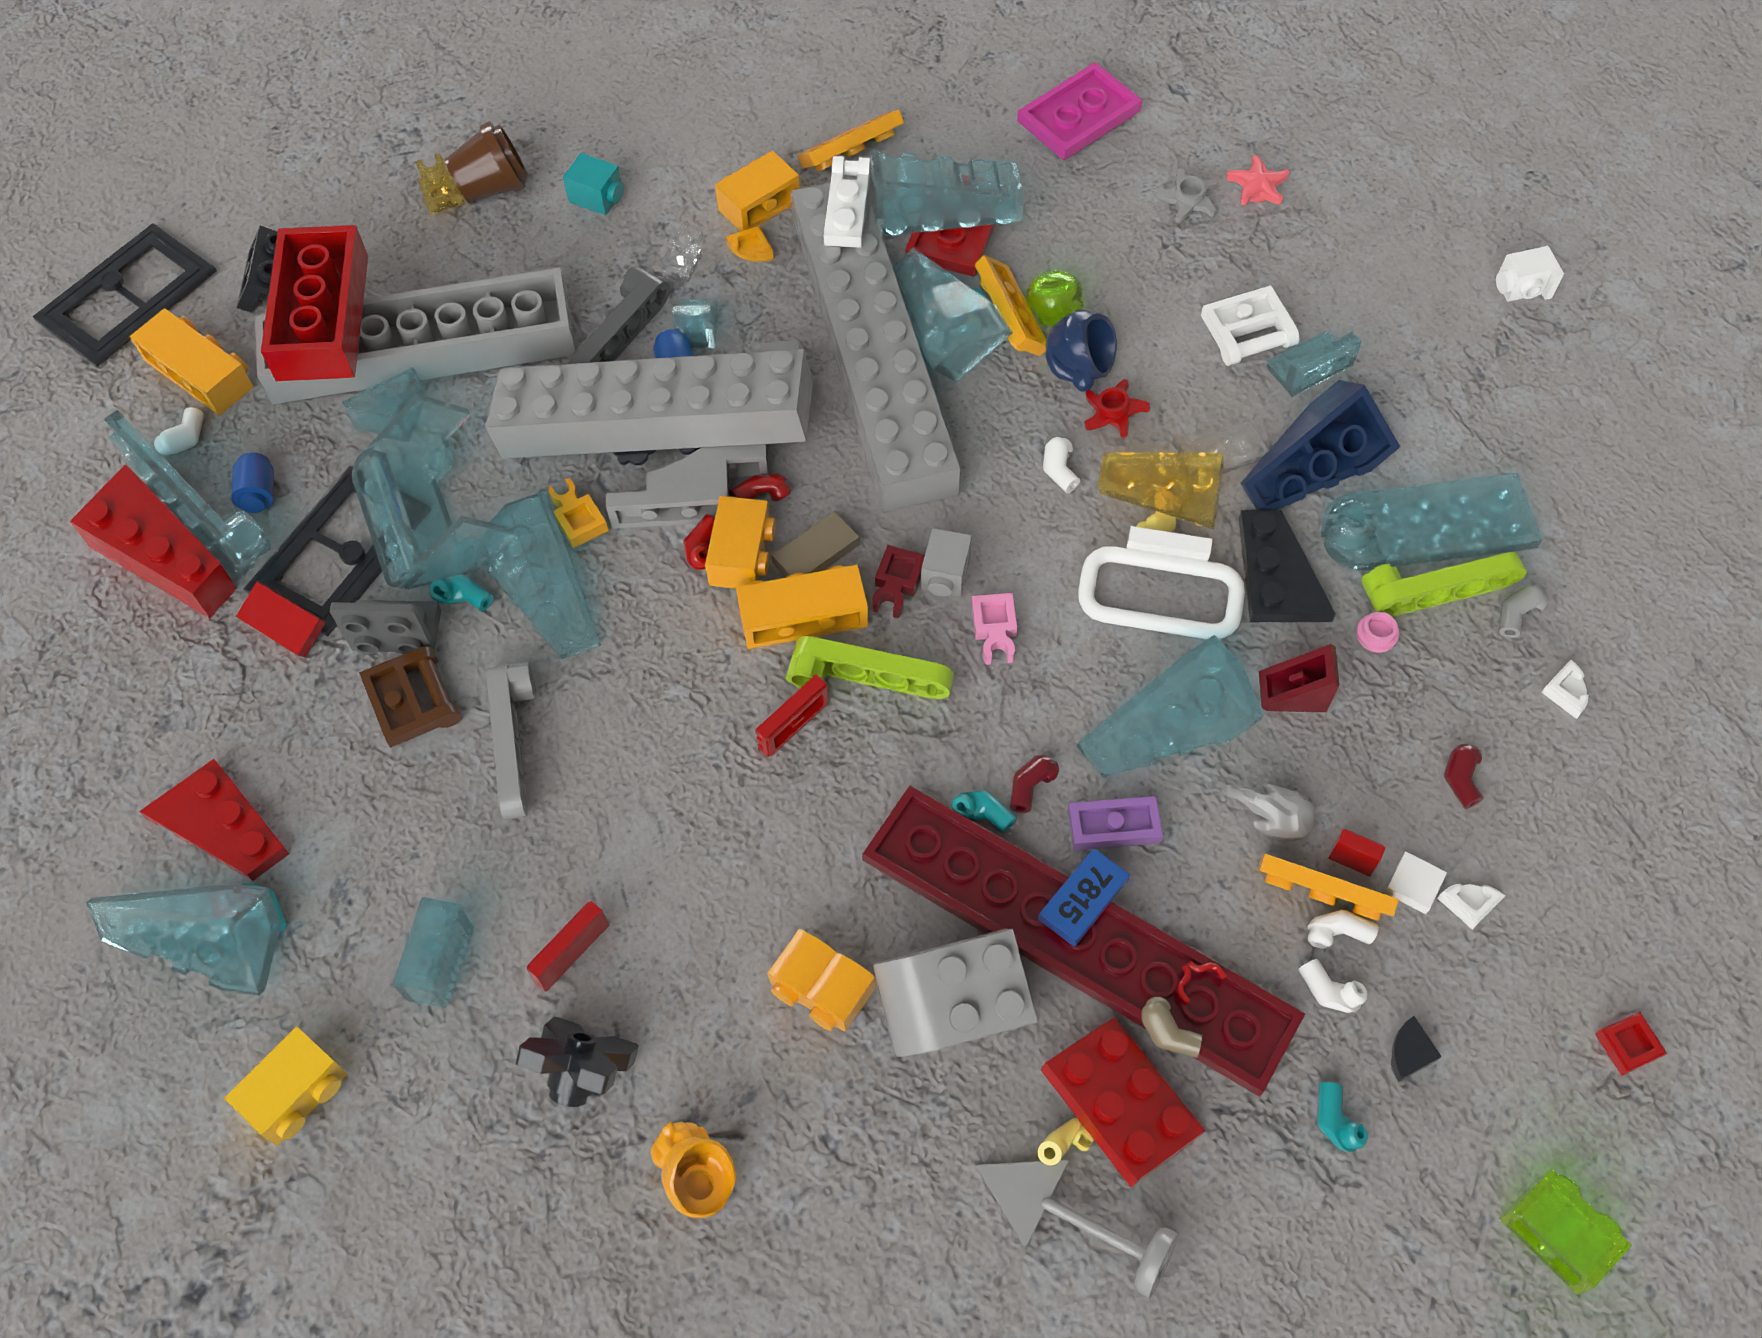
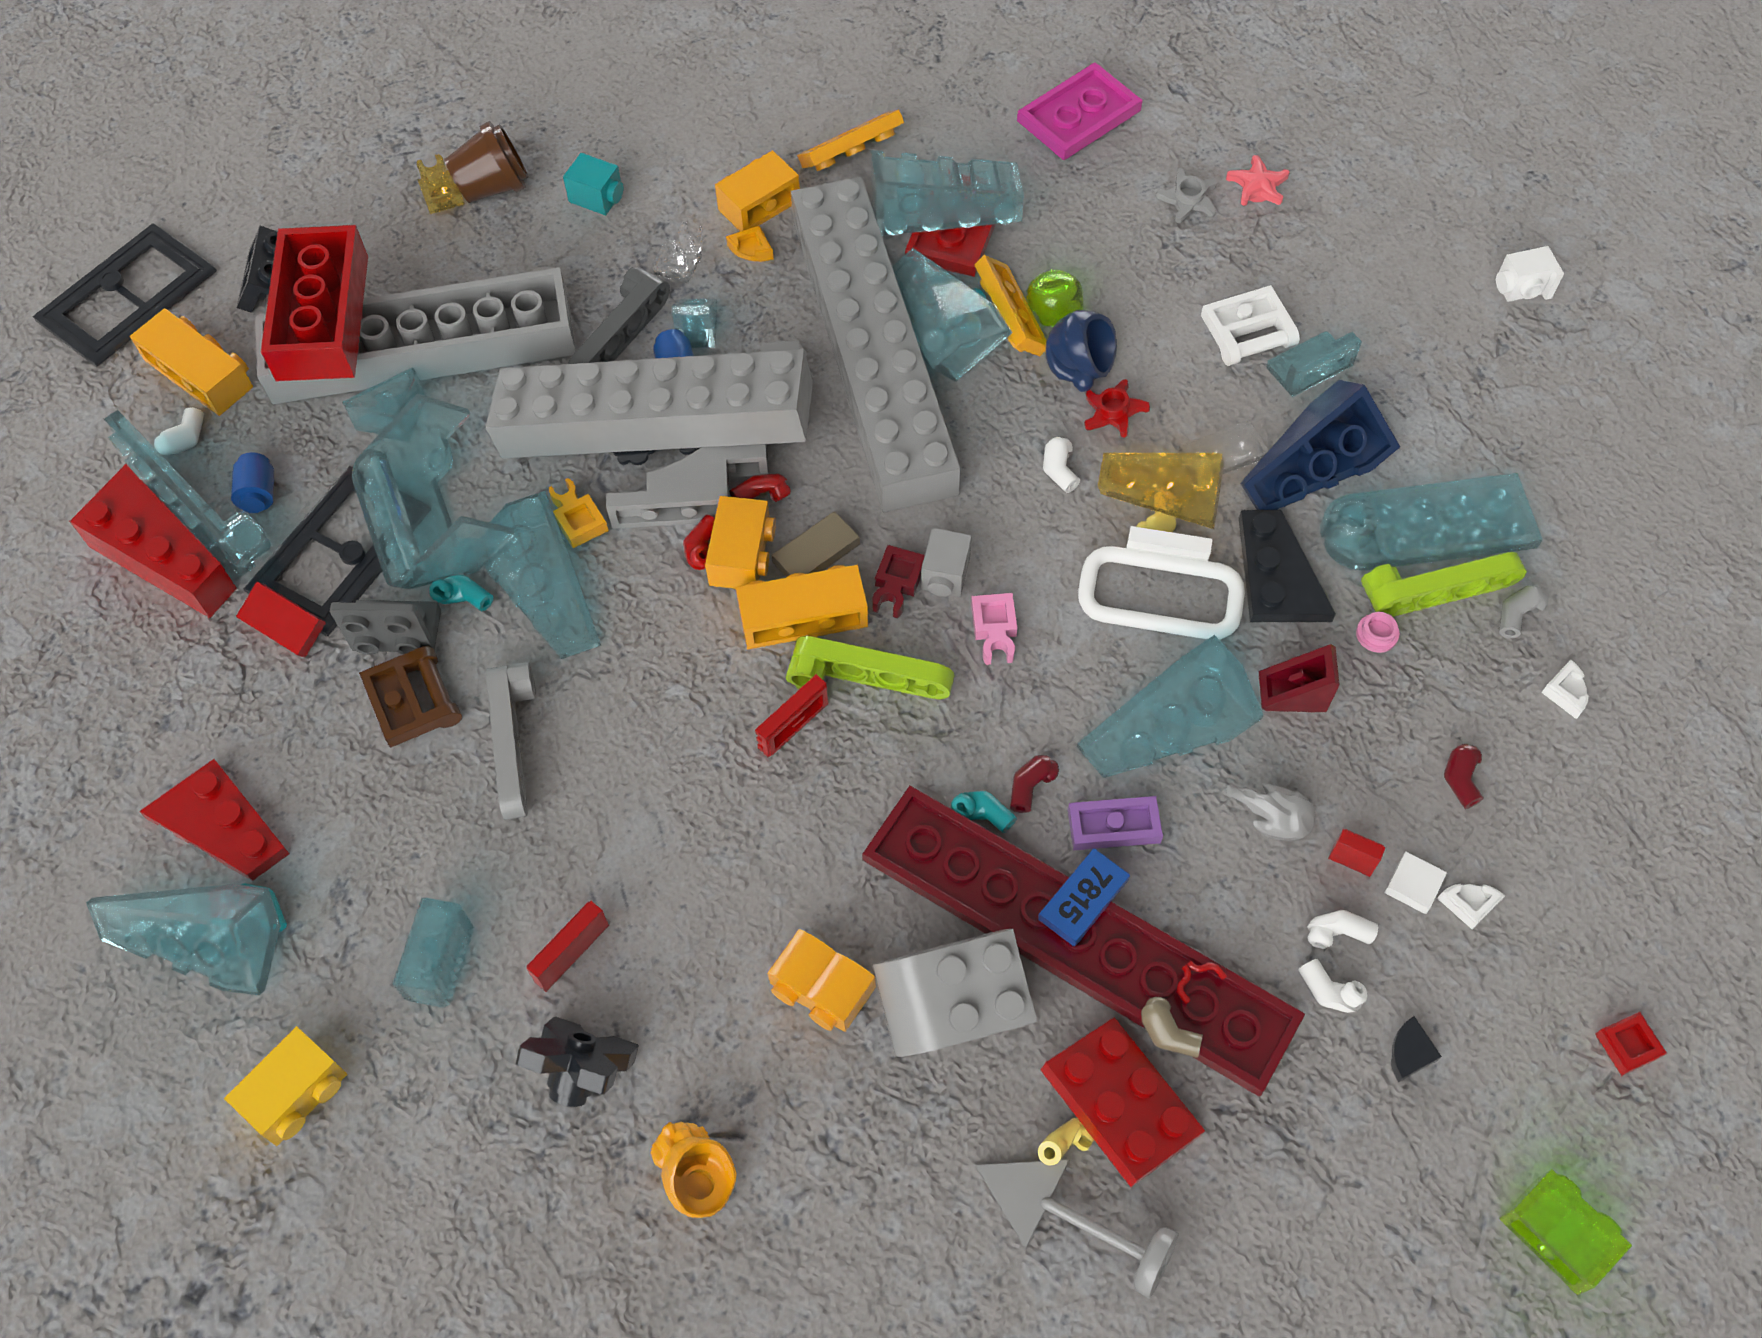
white plate [823,156,871,248] -> none
light orange plate [1257,854,1399,921] -> none
teal arm [1317,1082,1368,1152] -> none

